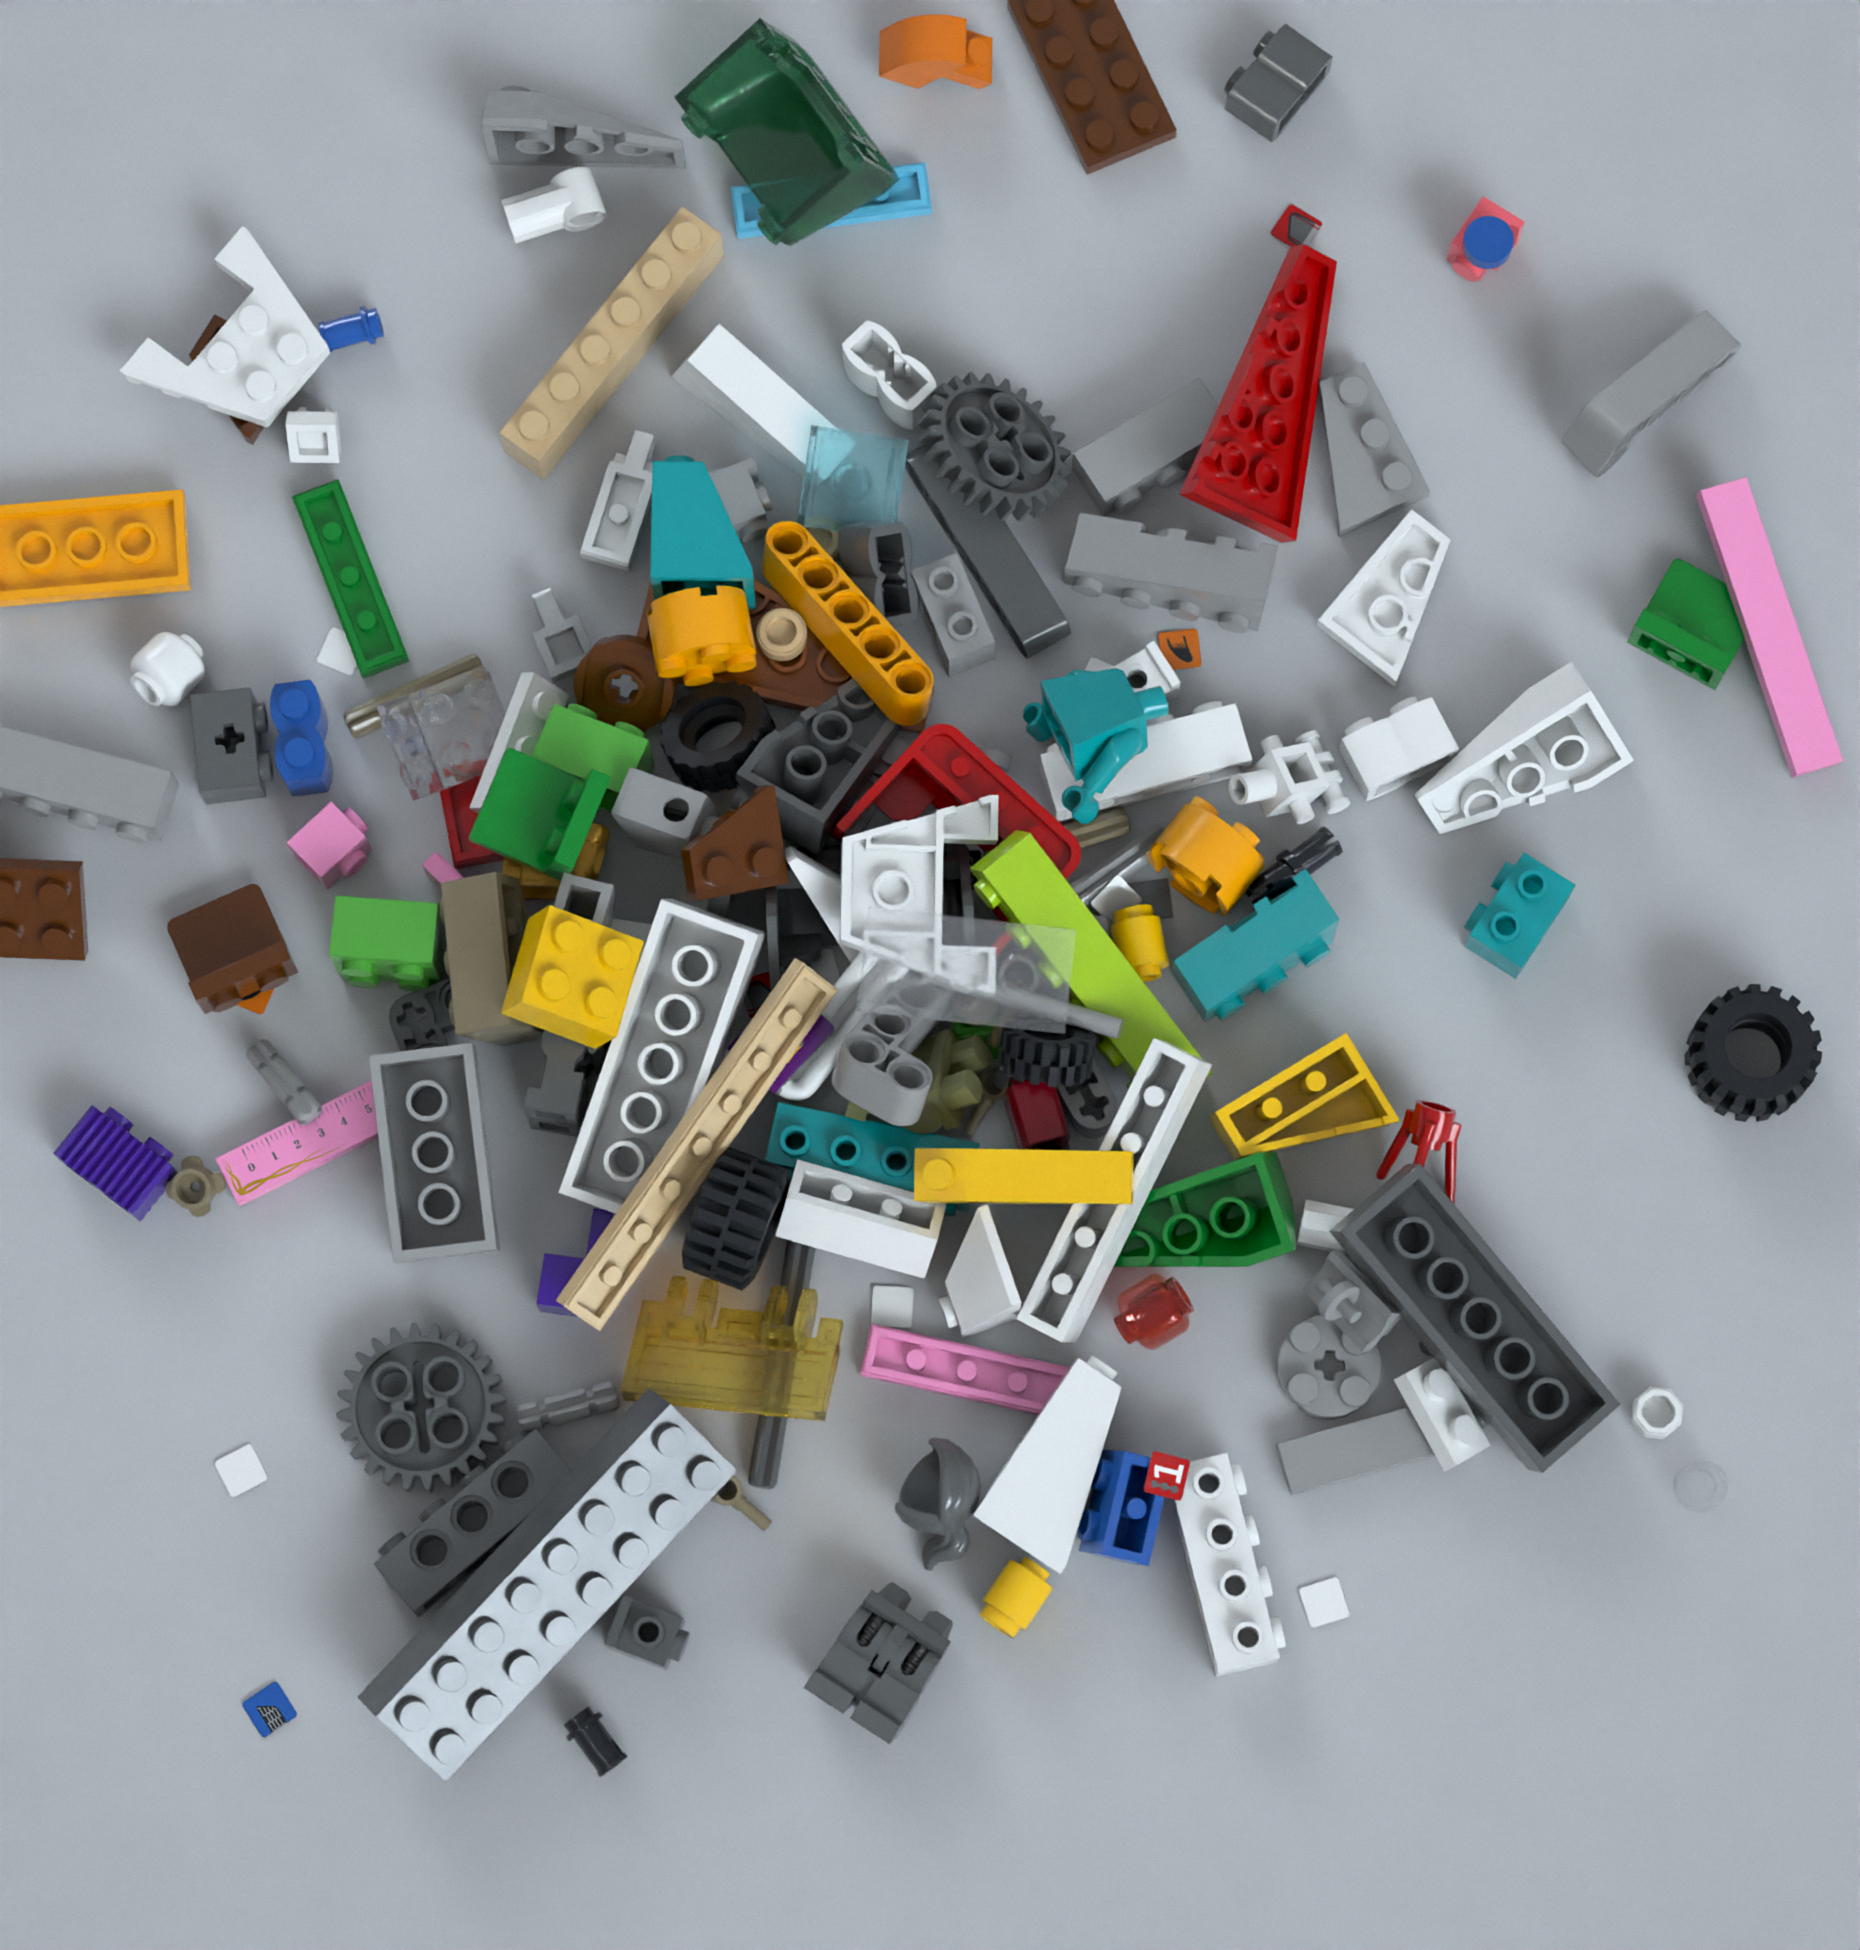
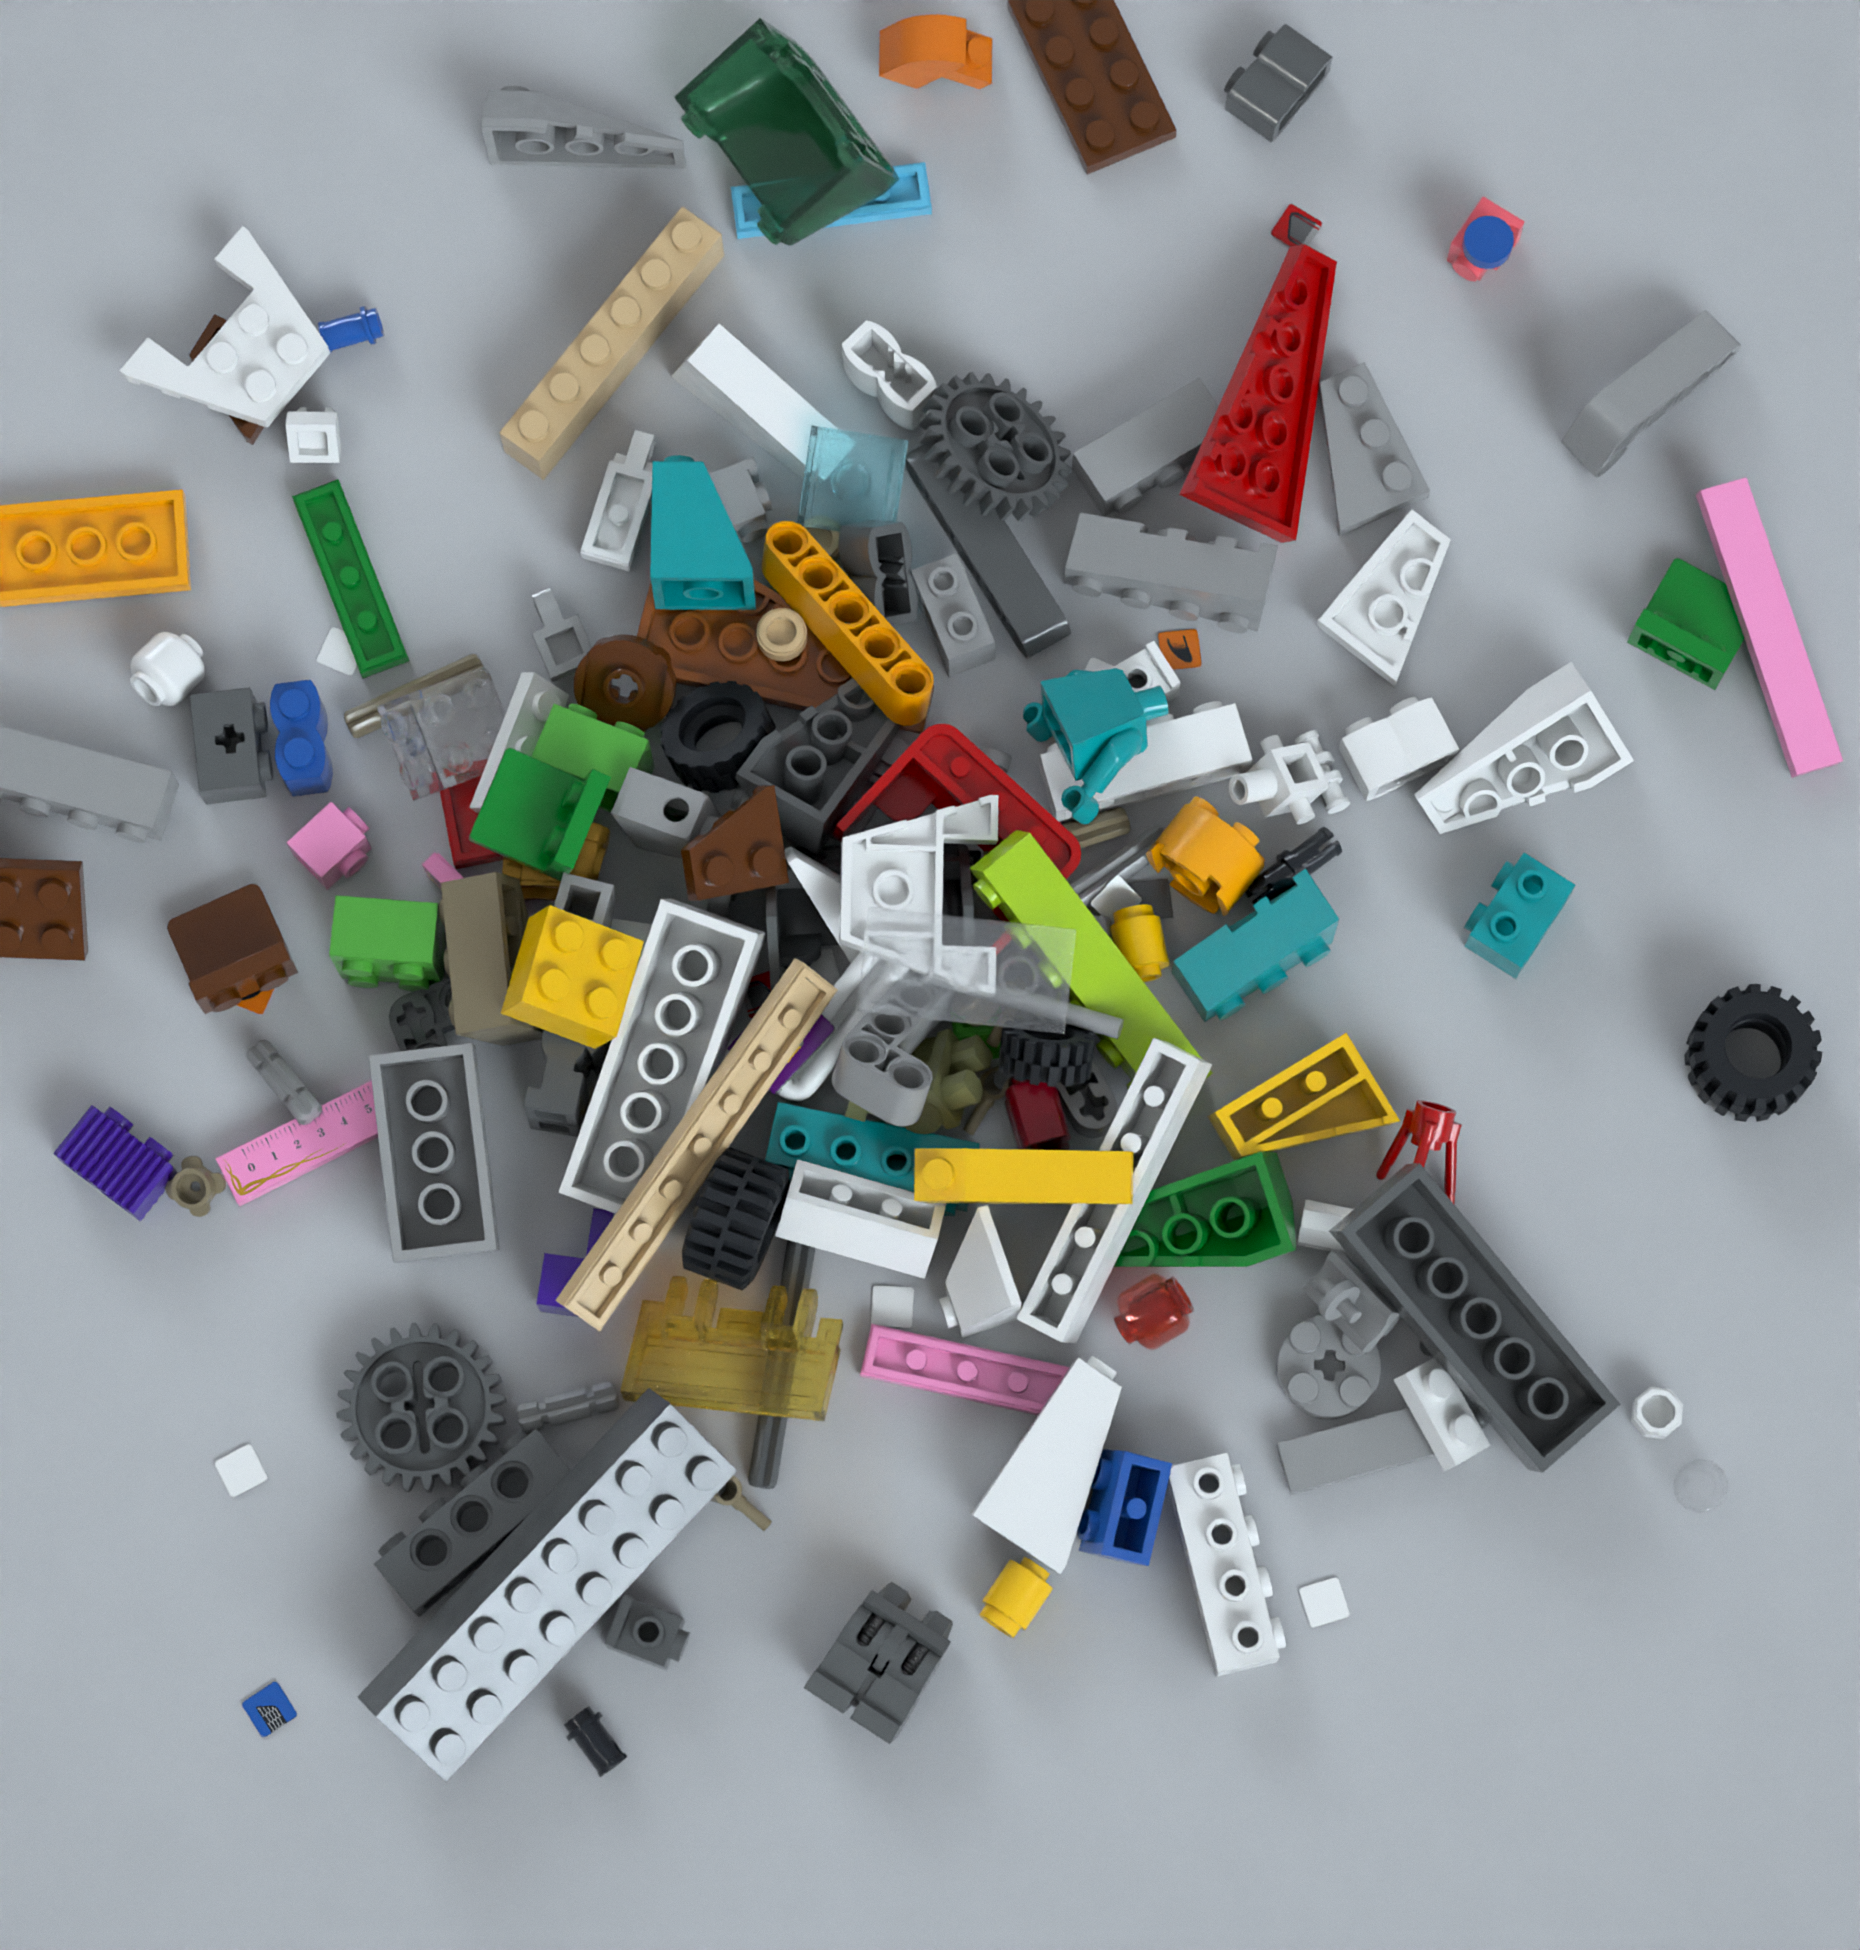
white piece [501,167,607,244] -> none
light orange brick [647,586,757,686] -> none
dark grey hair [894,1438,981,1571] -> none
red sticker [1144,1451,1190,1501] -> none

